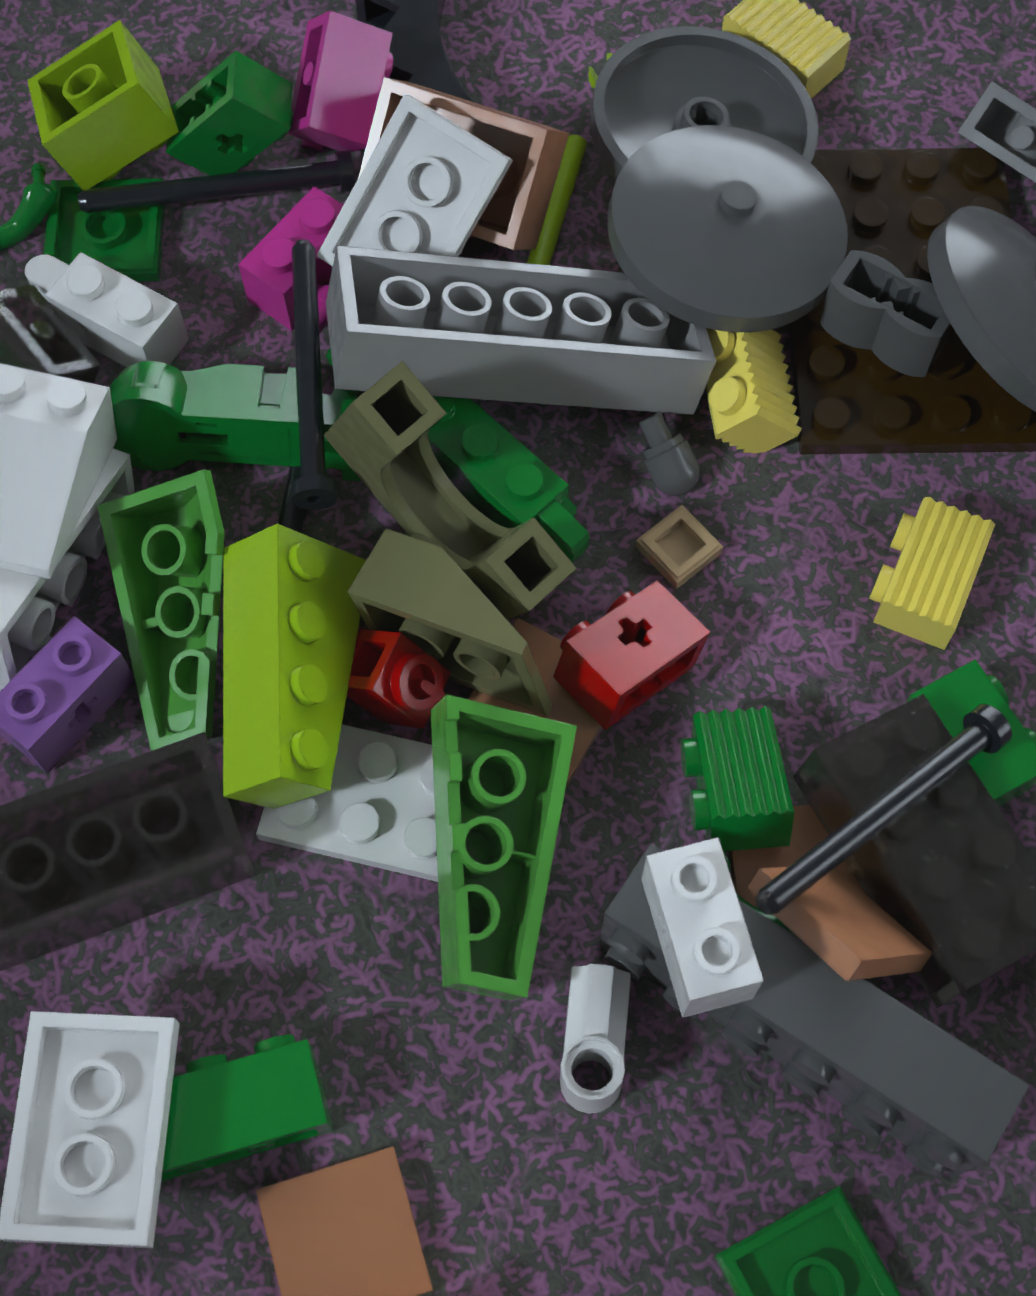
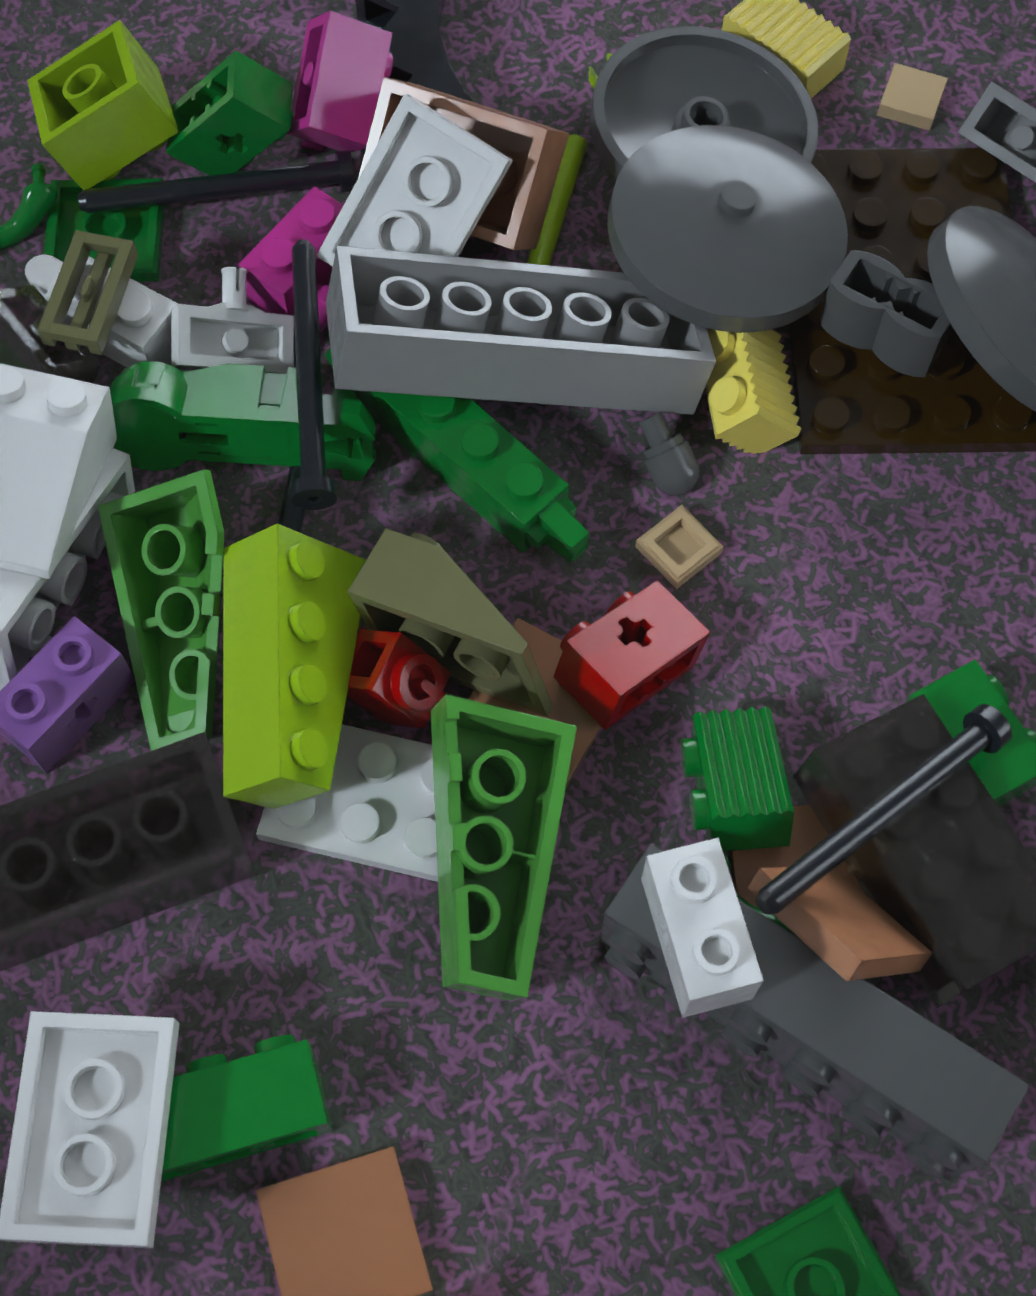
olive arch [324,361,577,619] -> none
white piece [560,964,631,1113] -> none
light yellow brick [869,497,995,650] -> none
none -> olive tile [37,230,138,355]
none -> white plate [171,267,294,374]
none -> tan tile [877,63,948,131]

